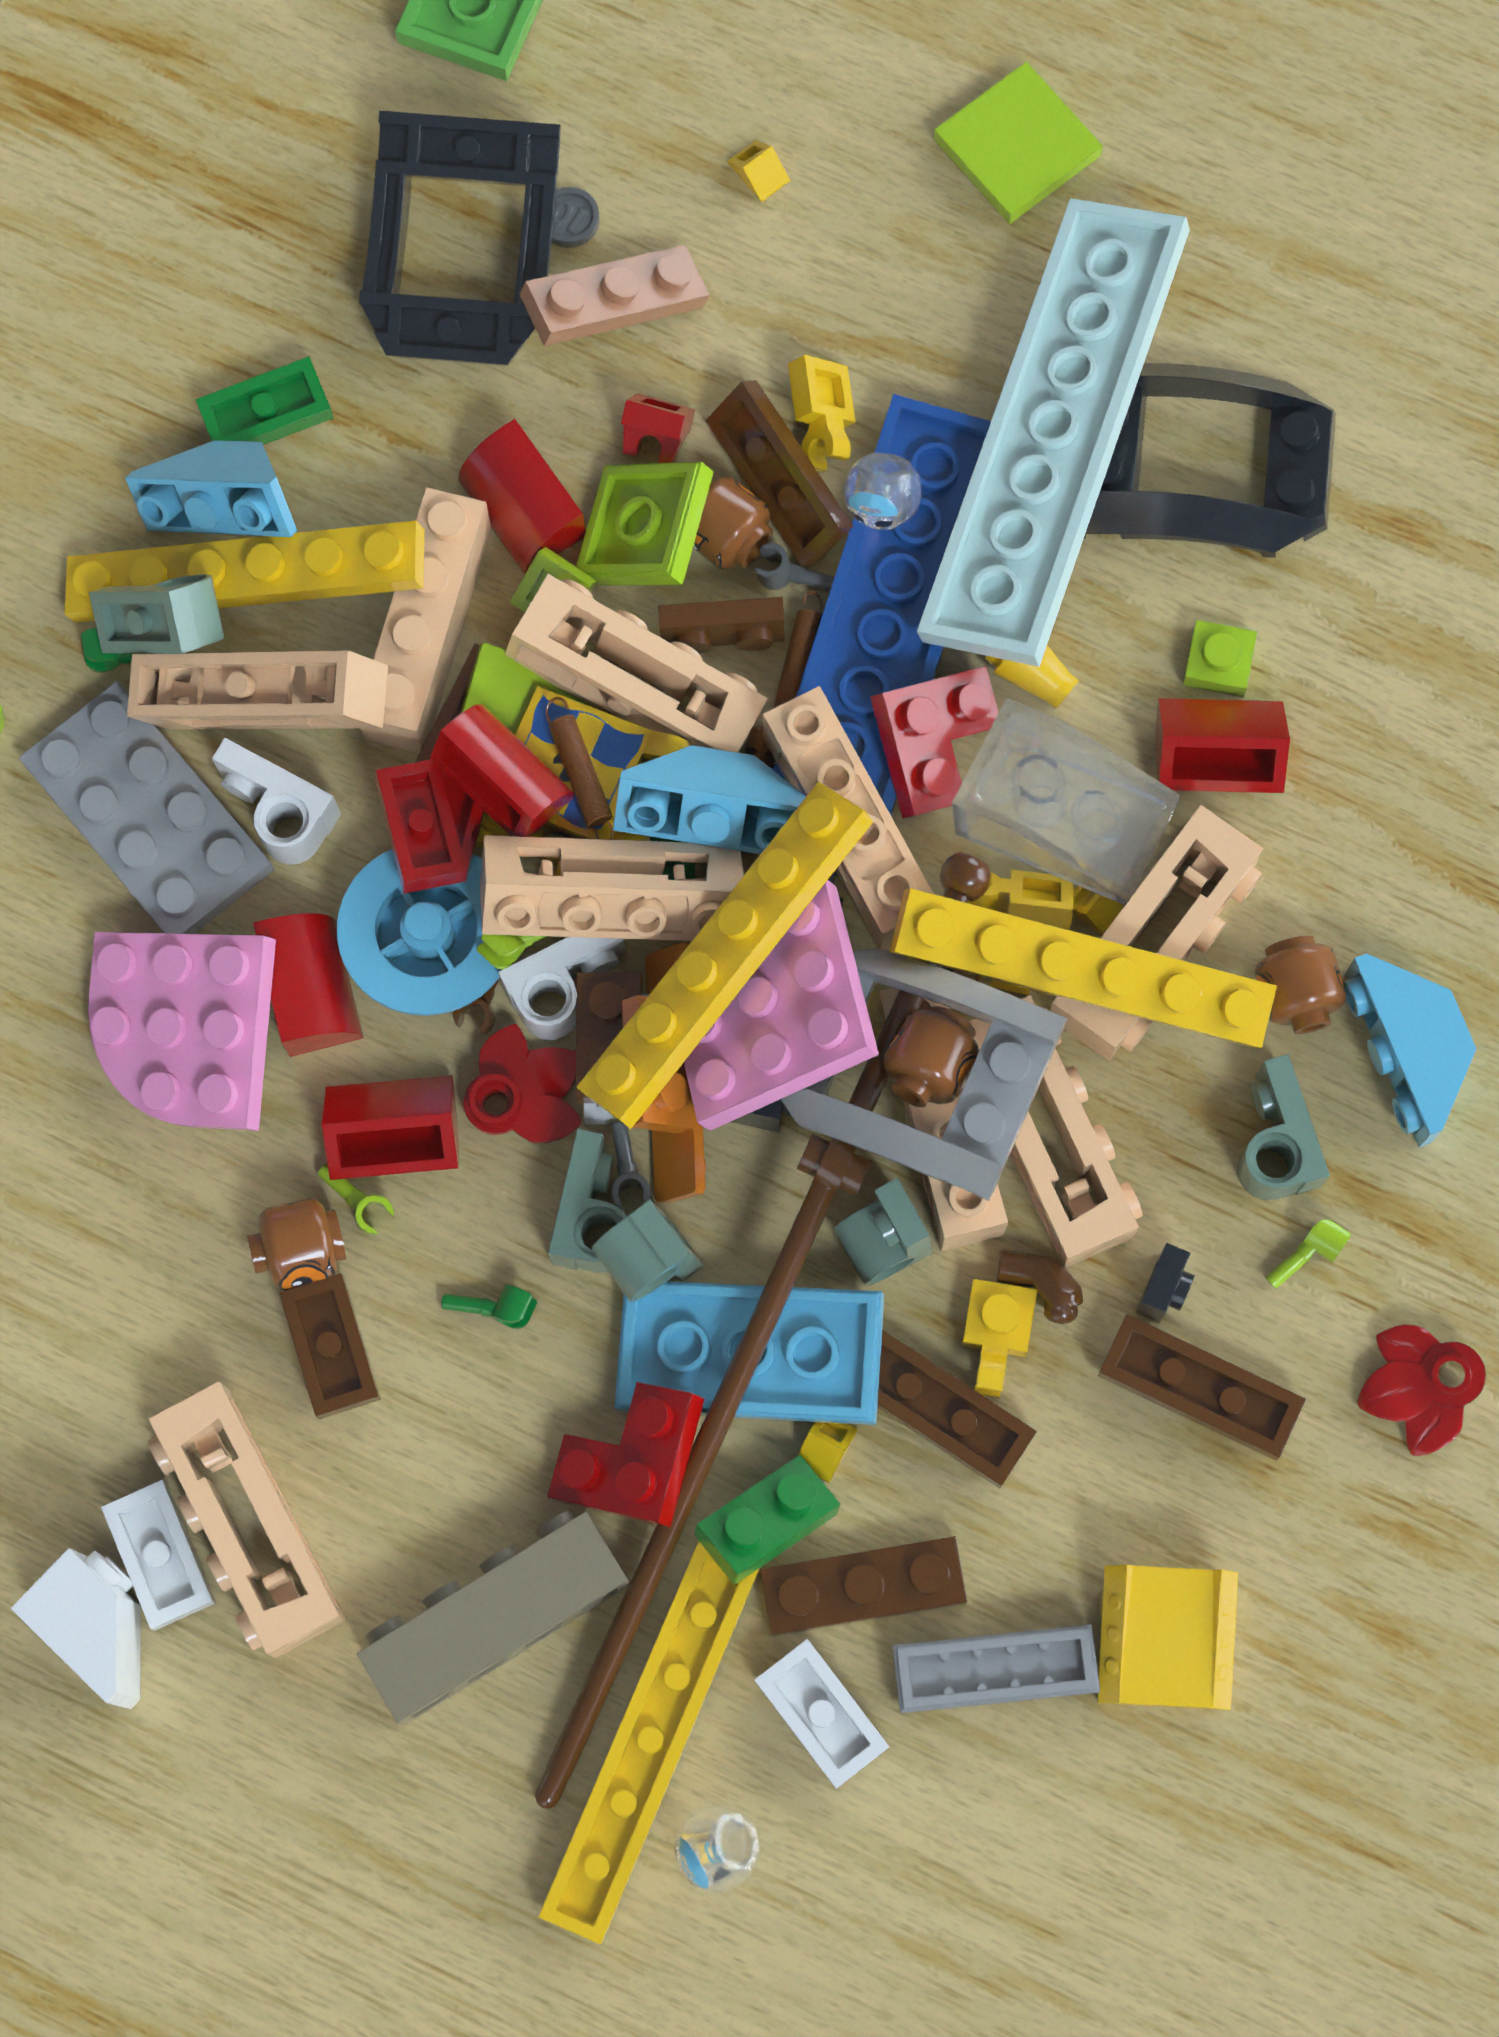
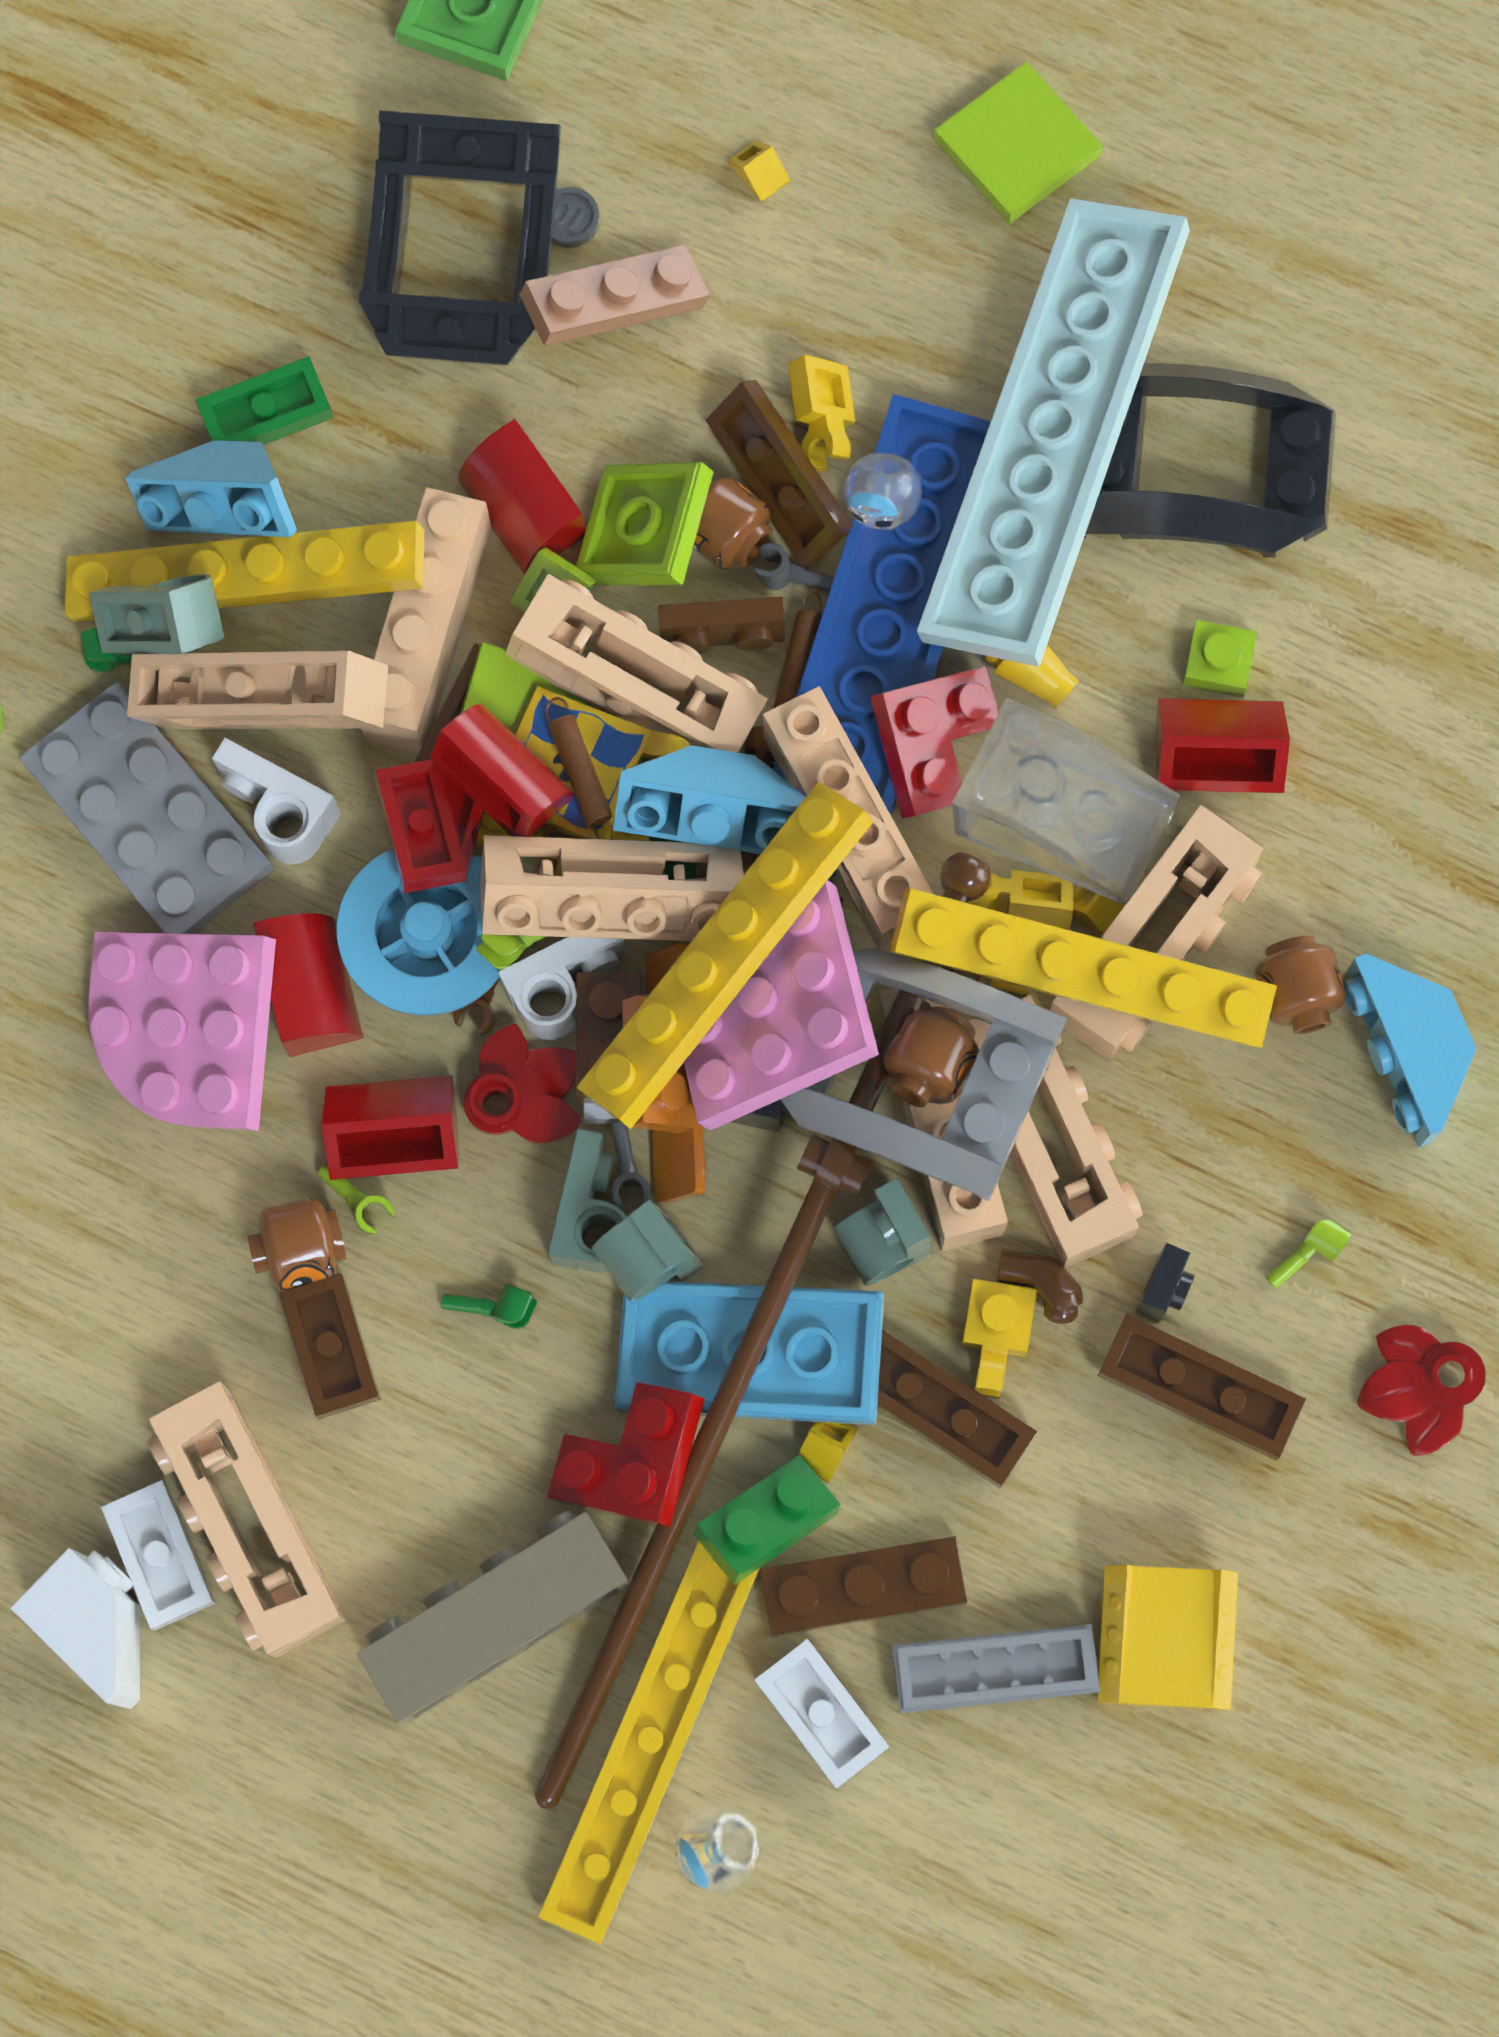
red tile [621,393,696,463] -> none
sand green plate [1237,1054,1330,1200] -> none

